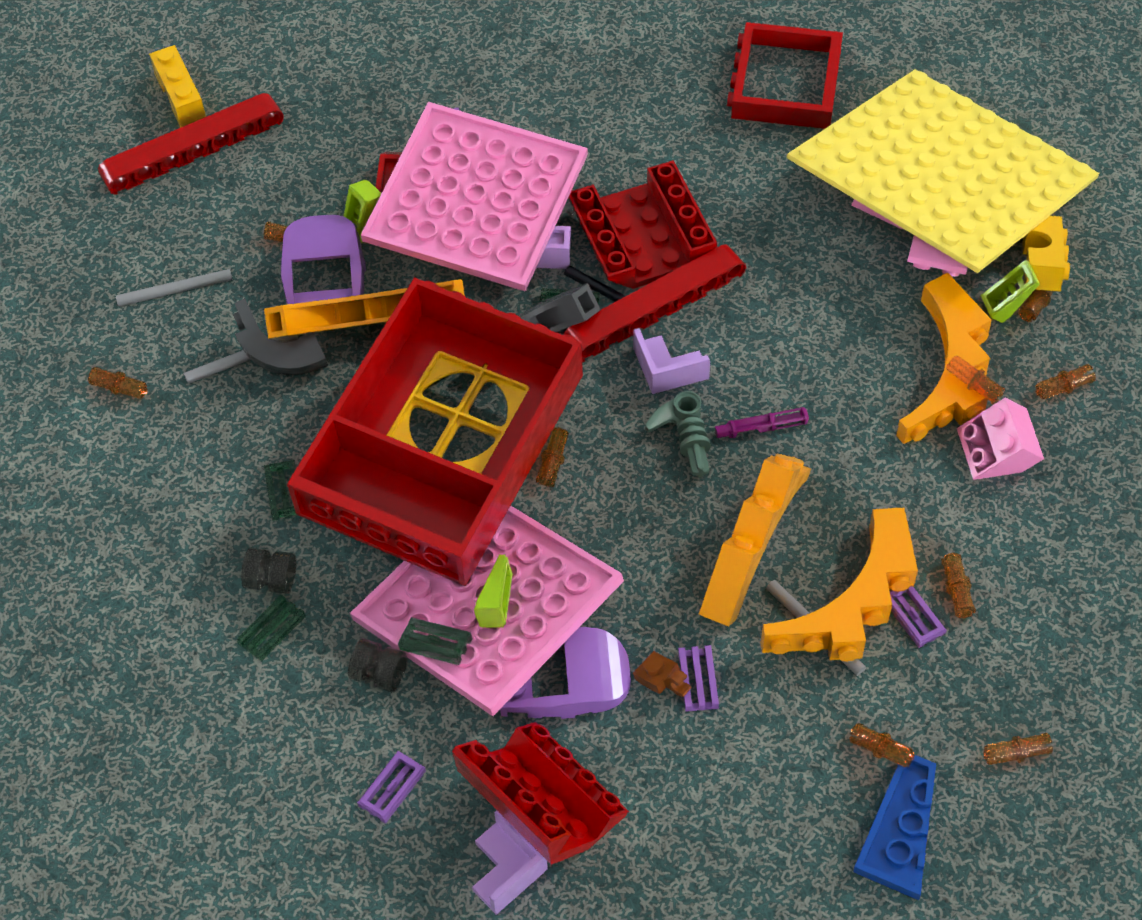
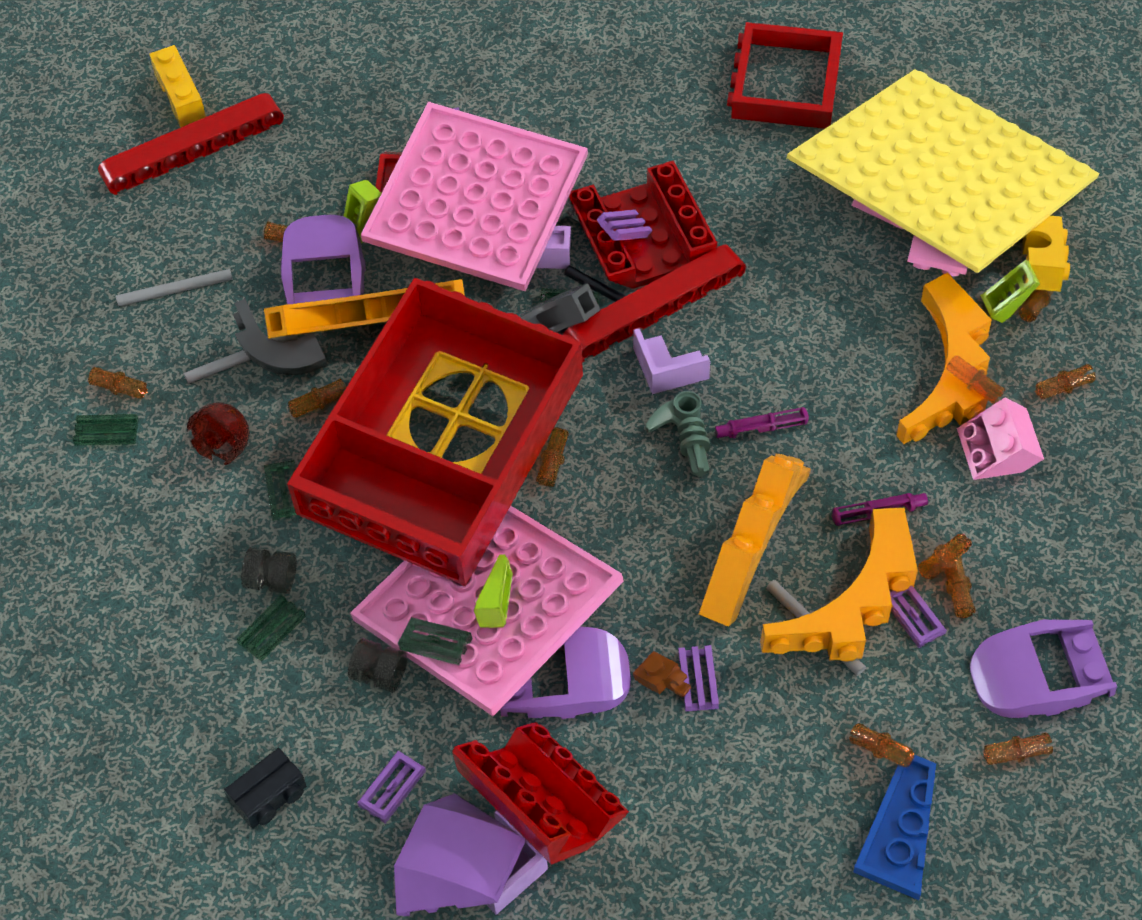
none -> clear green tile [73,414,139,446]
none -> clear red cylinder [187,402,250,465]
none -> black brick [224,748,307,829]
none -> clear orange axle [288,378,346,418]
none -> medium lavender wedge [394,793,526,916]
none -> medium lavender tile [597,210,653,241]
none -> magenta piece [831,493,928,526]
none -> clear orange axle [918,533,972,580]
none -> medium lavender slope [970,619,1117,718]

